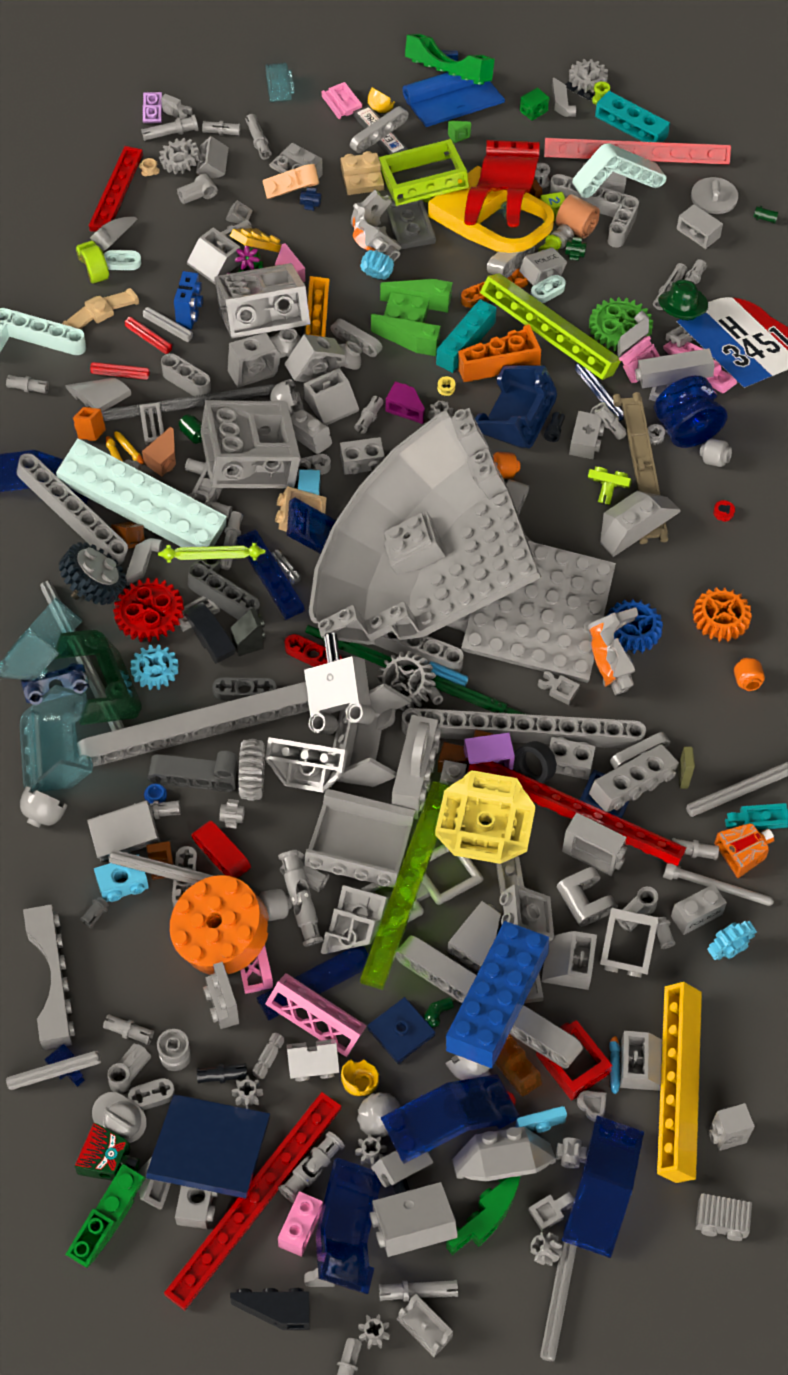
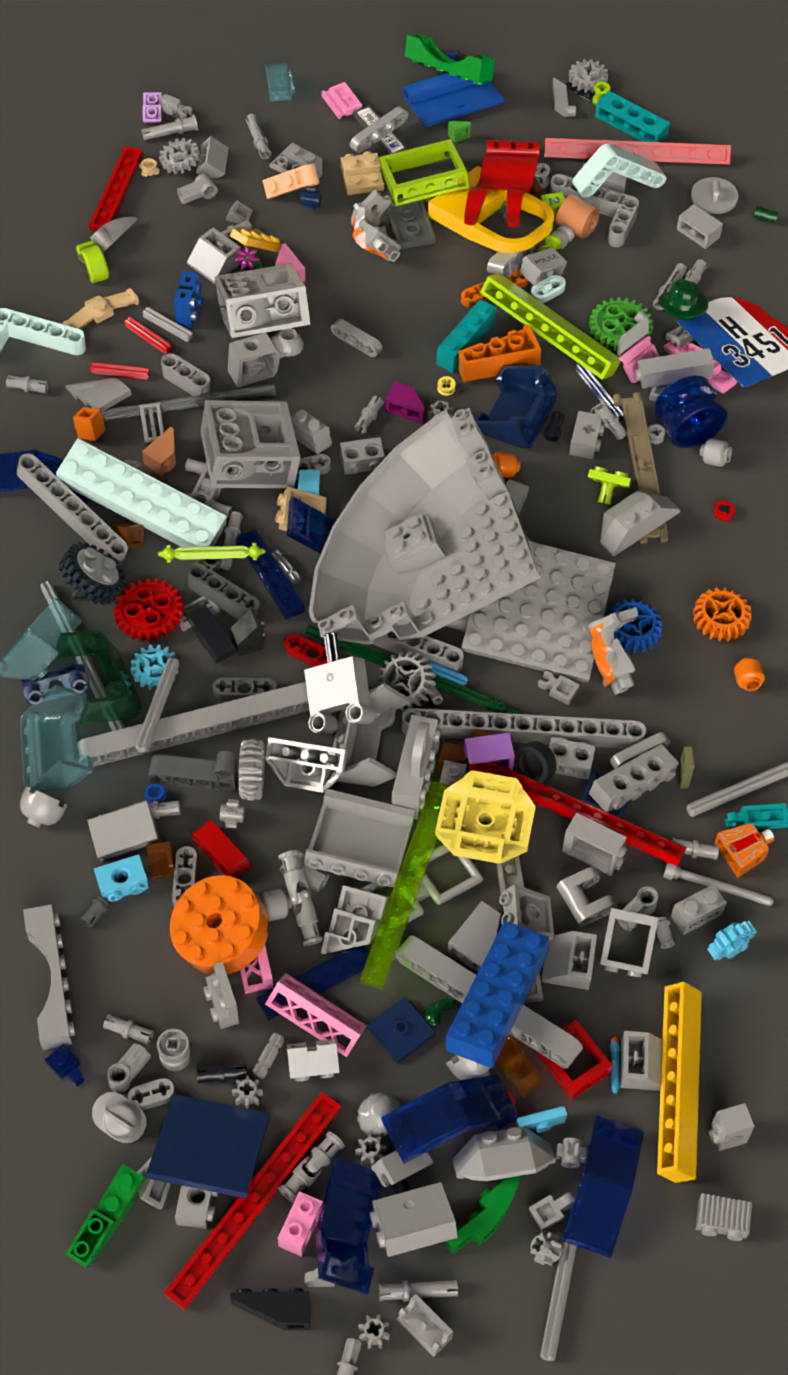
light grey axle [6,1051,101,1090] -> none
torso [75,1123,140,1181] -> none
light aqua plate [104,250,141,270] -> none
yellow piece [106,436,123,462] -> none
light grey axle [109,850,214,885] -> none
yellow piece [114,431,144,464] -> none
light grey piece [125,538,162,586] -> none
dark green brick [179,414,202,444] -> none
light grey pin [202,121,241,136] -> none
light grey cylinder [270,379,304,417] -> none
light grey brick [284,334,362,382] -> none
light orange brick [304,276,329,337] -> none
light grey slope [304,368,359,425] -> none
yellow hair [341,1059,379,1096] -> none
medium azure gear [360,250,394,280] -> none
yellow hair [368,87,395,113] -> none
bright green wedge [371,279,453,356] -> none
green brick [520,87,549,121] -> none
dark green gear [565,237,587,261] -> none
light grey tile [577,1090,607,1122] -> none
none -> light grey axle [135,658,179,753]

